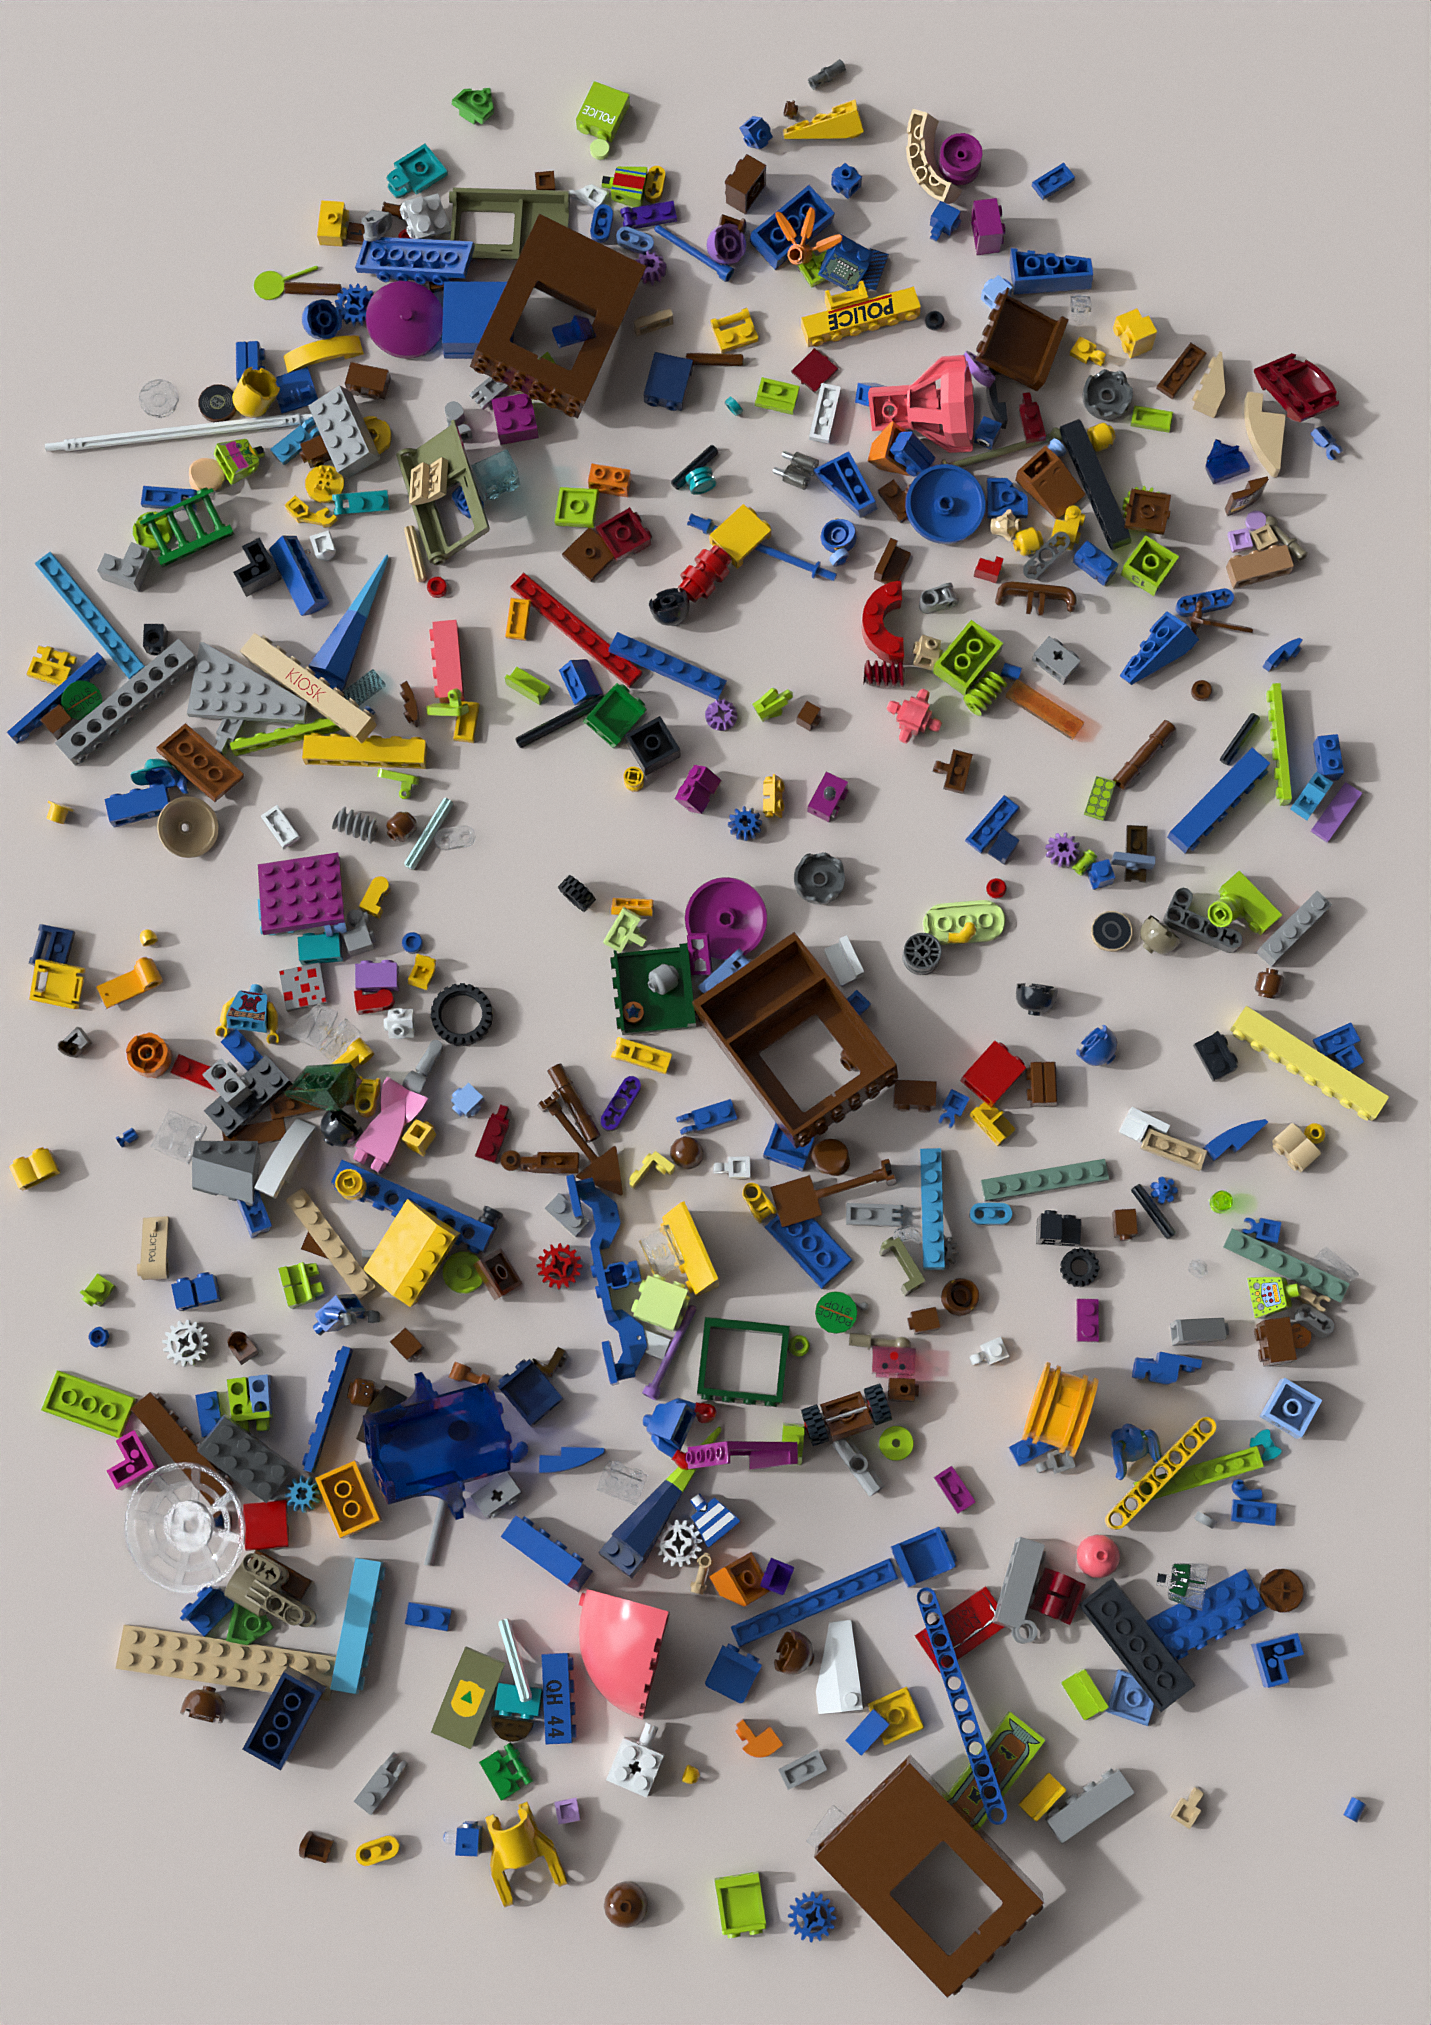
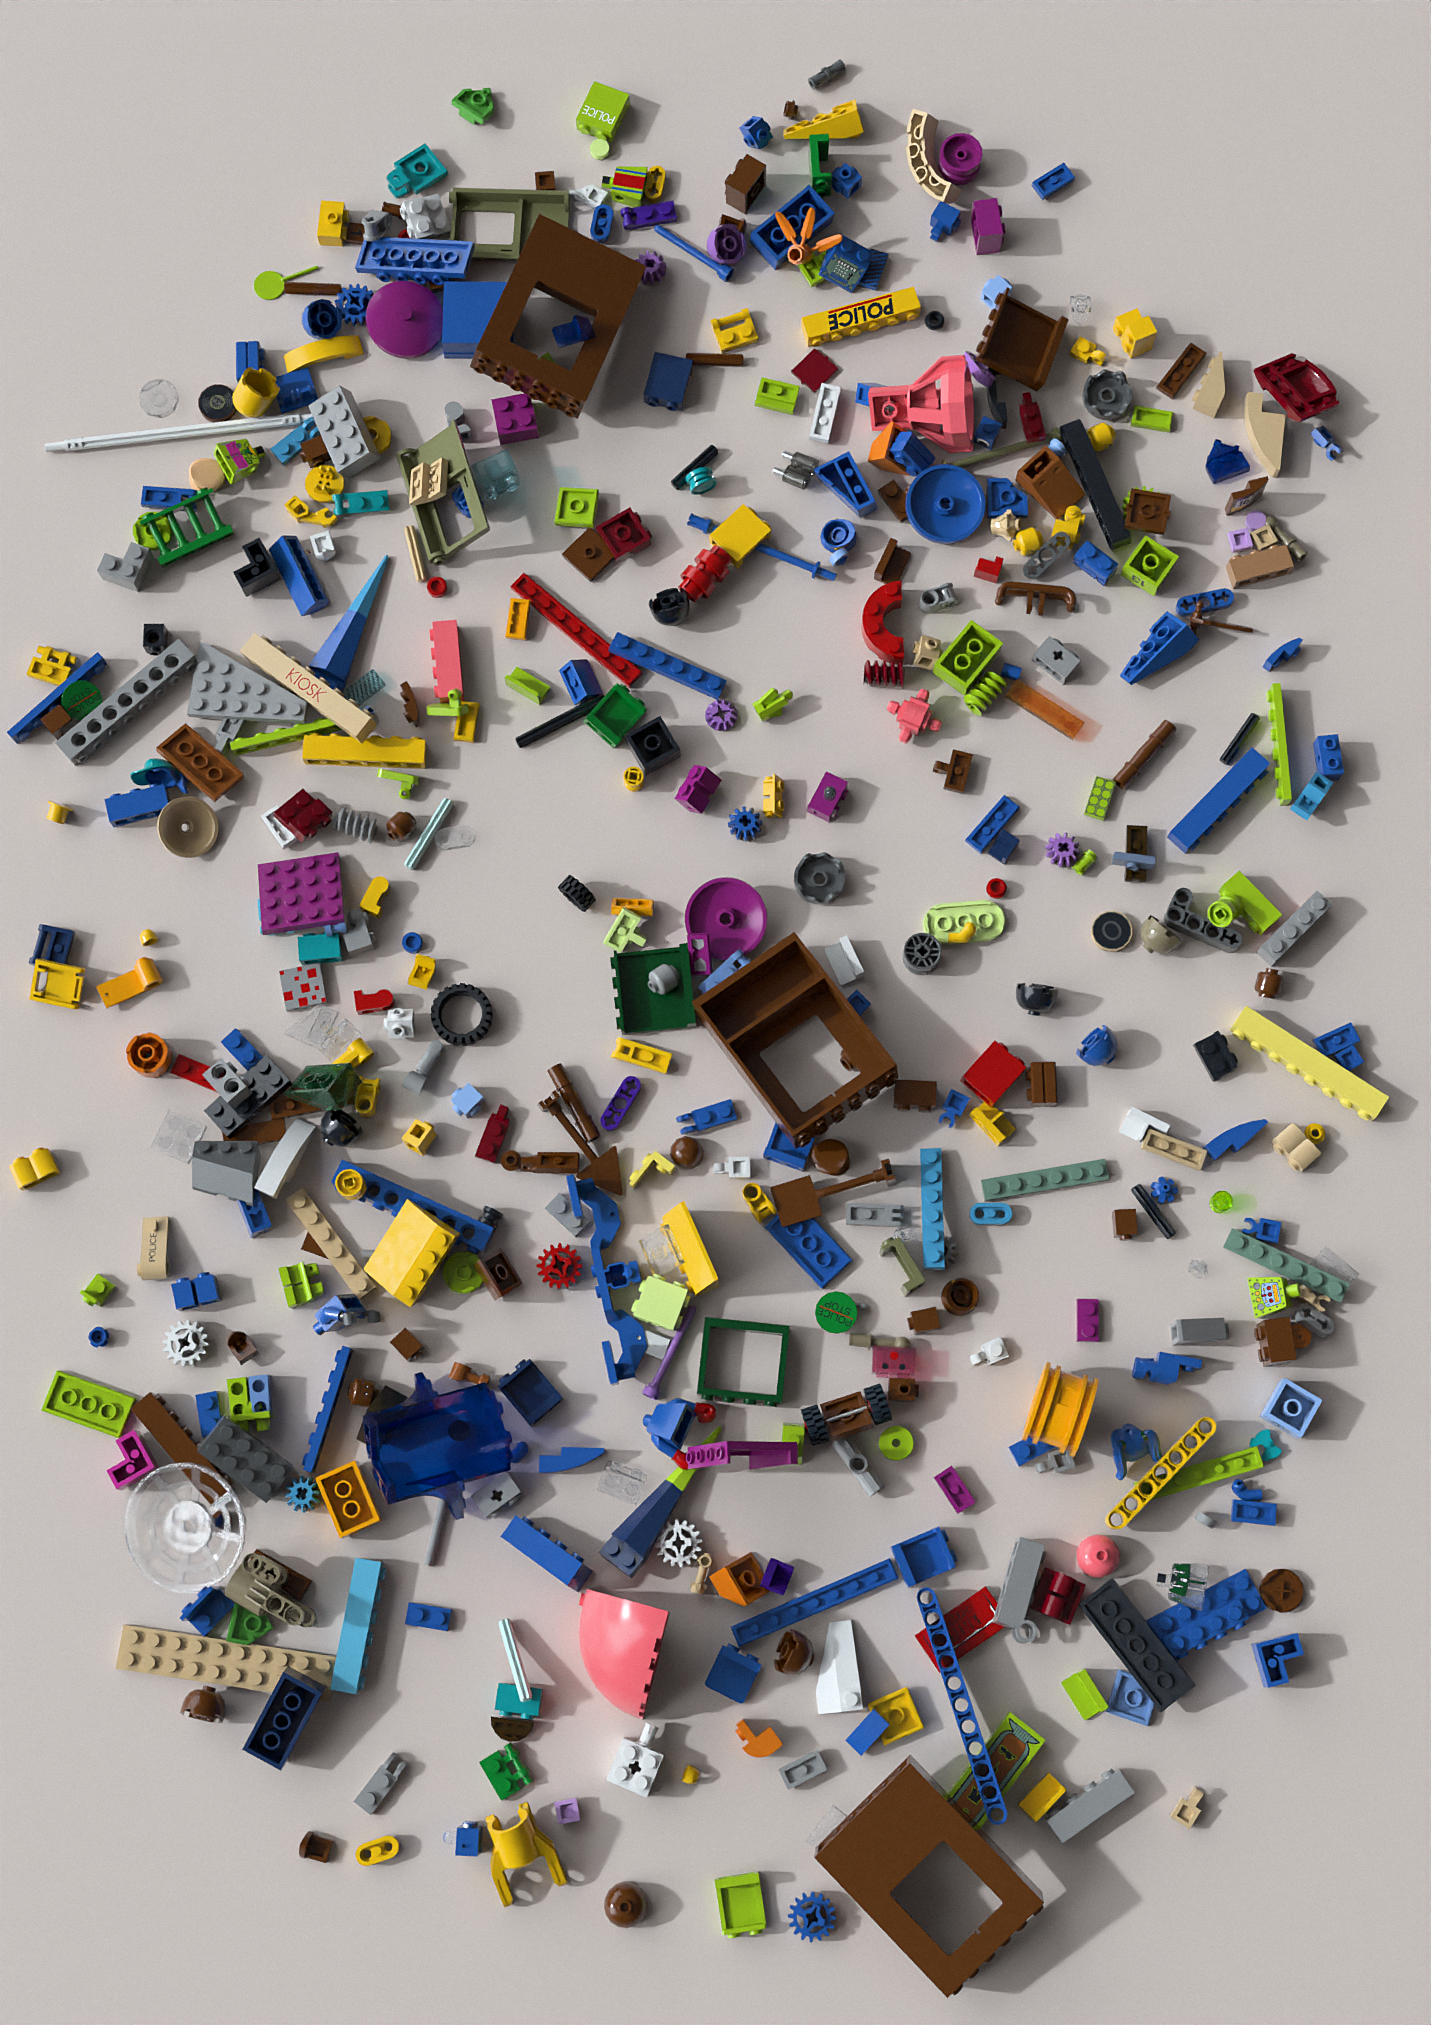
dark azure tile [34,552,145,680] -> none
dark brown plate [57,1027,92,1058] -> none
blue piece [116,1128,139,1148] -> none
torso [215,984,280,1044] -> none
red slope [243,1500,289,1551] -> none
reddish brown brick [345,362,391,400] -> none
bright pink hips [353,1077,429,1174] -> none
medium lavender brick [355,960,399,992] -> none
olive slope [431,1646,506,1749] -> none
light grey hinge [469,377,510,410] -> none
dark brown plate [532,1347,567,1378] -> none
blue brick [541,1653,577,1745] -> none
orange brick [588,463,632,498] -> none
medium blue plate [616,227,654,255] -> none
dark orange tile [623,1002,644,1024] -> none
tan piece [633,309,673,336] -> none
torso [690,1493,741,1548] -> none
teal tile [725,396,743,416] -> none
lime plate [789,1335,810,1357] -> none
reddish brown plate [796,701,822,731] -> none
yellow panel [825,281,868,310] -> none
blue wedge [1009,248,1093,295] -> none
black brick [1036,1210,1081,1247] -> none
black tyre [1060,1247,1100,1287] -> none
blue brick [1086,859,1115,890] -> none
reddish brown tile [1191,680,1212,701] -> none
medium lavender tile [1310,782,1362,842] -> none
blue hinge [1343,1797,1366,1822] -> none
none -> dark red plate [273,788,333,843]
none -> green panel [808,134,832,198]

